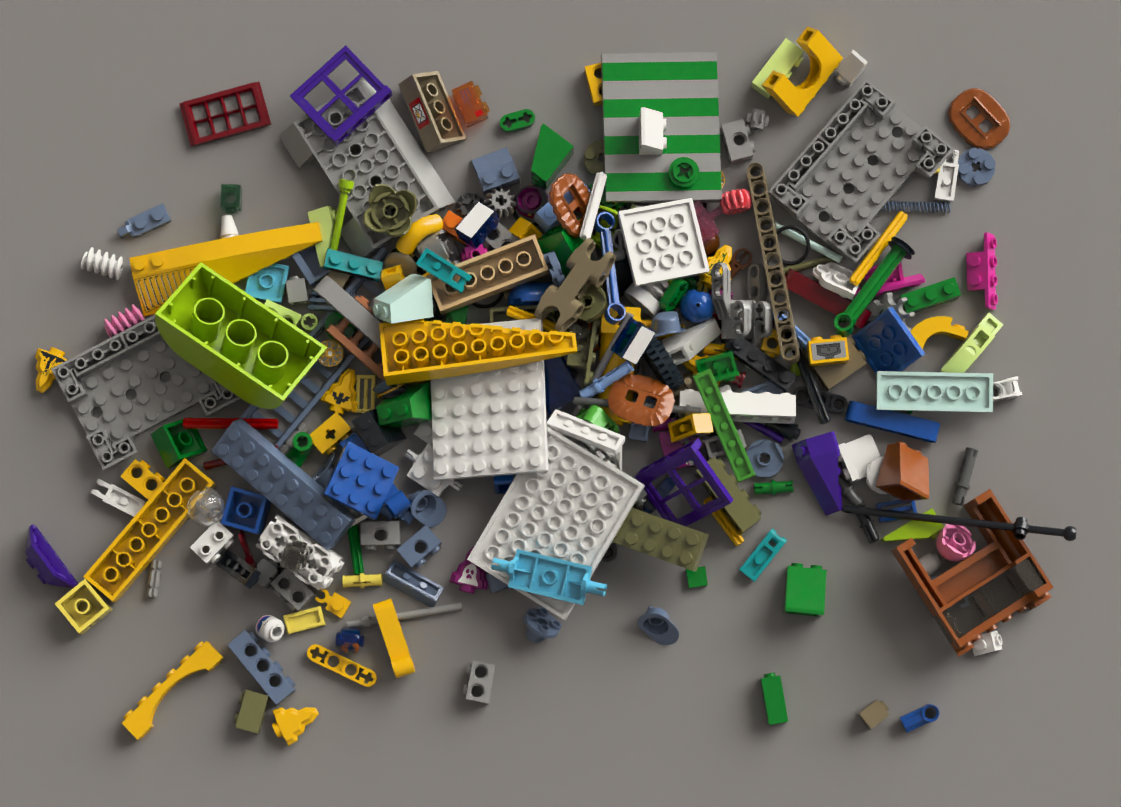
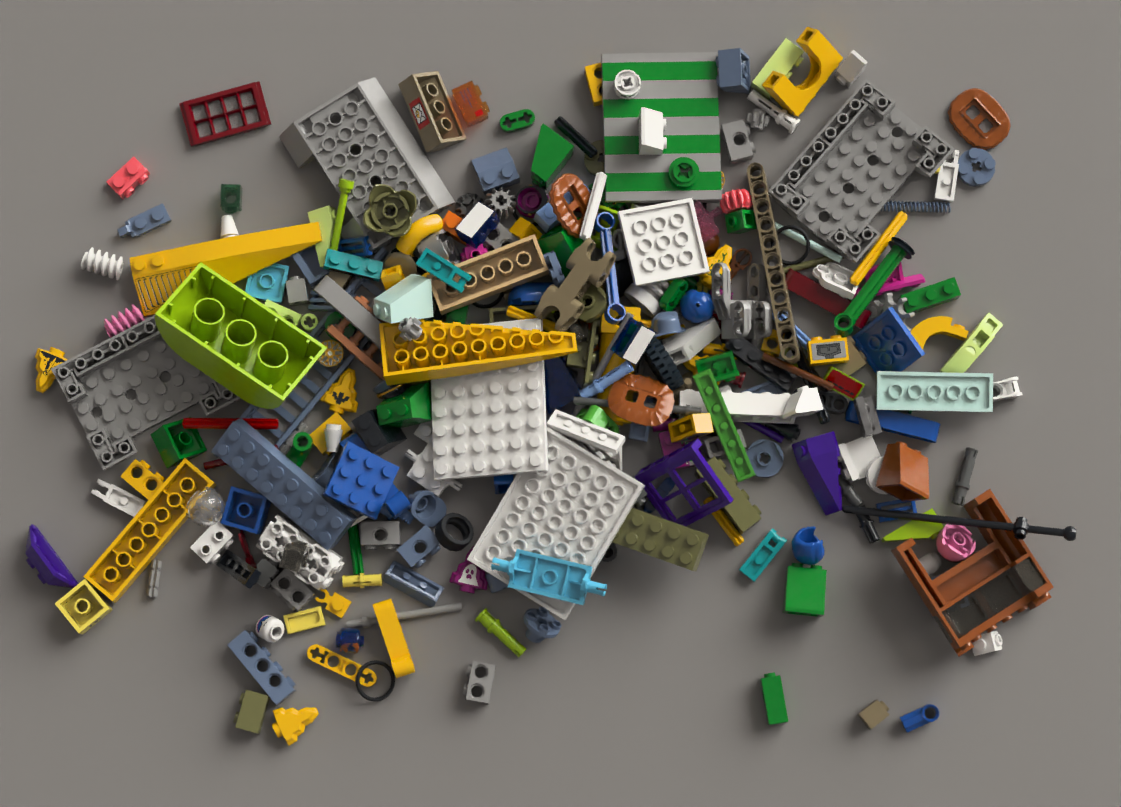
yellow arch [122,641,225,740] -> none
dark purple window [290,45,393,146] -> none
light yellow tile [356,375,376,414] -> none
sand blue piece [638,606,679,645] -> none
green tile [686,566,708,588] -> none
green pin [754,480,793,495] -> none
dark pink bracket [966,232,998,310] -> none
none -> coral bracket [106,156,150,200]
none -> white cone [324,424,343,452]
none -> blue tile [338,236,372,257]
none -> black tyre [355,660,395,702]
none -> light grey gear [398,317,422,341]
none -> black tyre [435,513,474,552]
none -> lime pin [475,608,527,658]
none -> black axle [554,116,598,158]
none -> white wheel [614,70,641,99]
none -> sand blue slope [716,48,751,94]
none -> green brick [725,209,757,234]
none -> white pin [747,89,801,134]
none -> reddish brown bar [761,352,835,391]
none -> white slope [782,386,823,419]
none -> blue piece [792,526,825,565]
none -> red slope [823,366,865,401]
none -> flat silver bracket [853,396,882,438]

